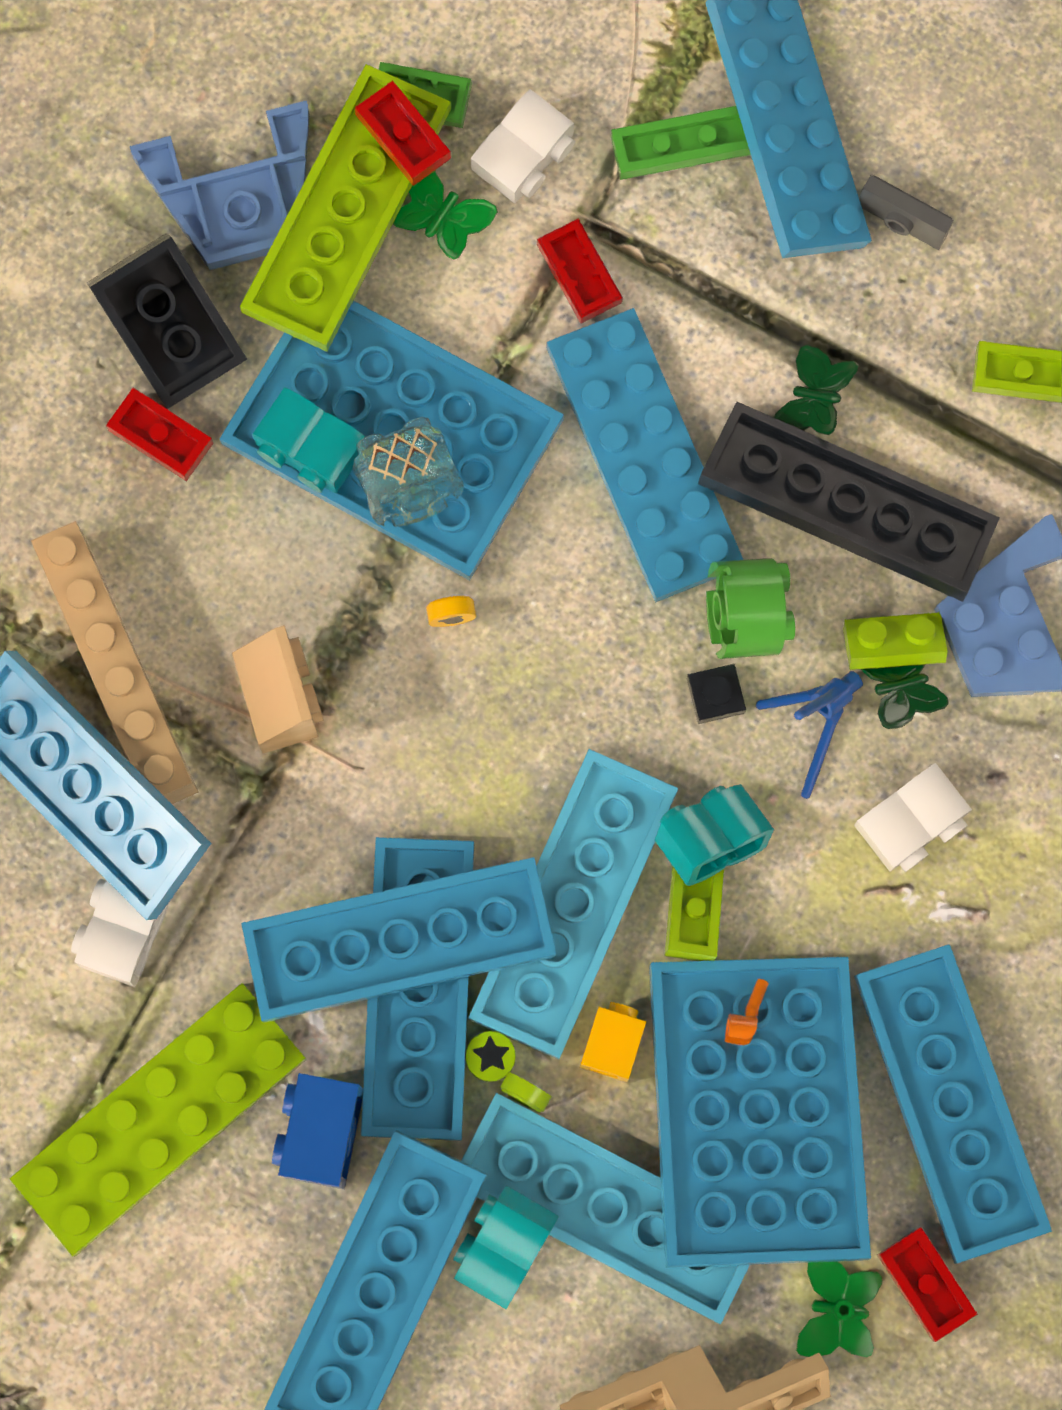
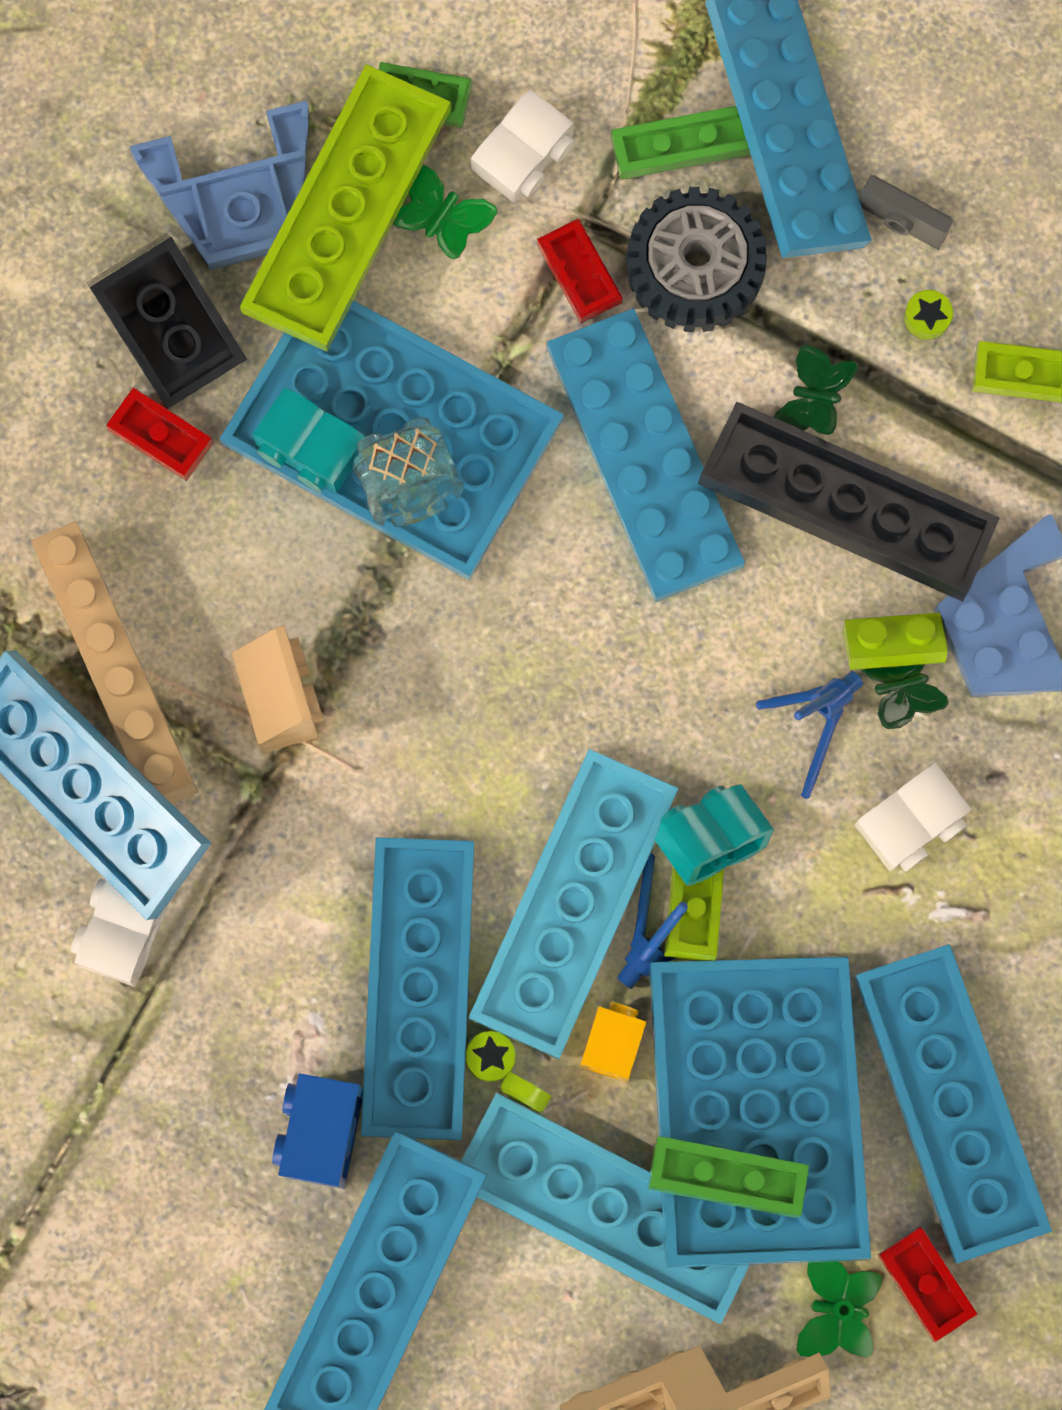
lime plate [9,983,307,1257] -> none
dark azure plate [241,857,557,1023] -> none
red plate [355,80,451,186] -> none
yellow tile [426,596,476,627] -> none
teal brick [453,1186,559,1309] -> none
black plate [686,664,746,724] -> none
bright green brick [706,558,795,659] -> none
orange hand [725,979,769,1045] -> none
none -> blue plant [617,853,688,989]
none -> wheel [626,187,767,333]
none -> bright green plate [648,1136,809,1218]
none -> lime tile [904,289,953,340]

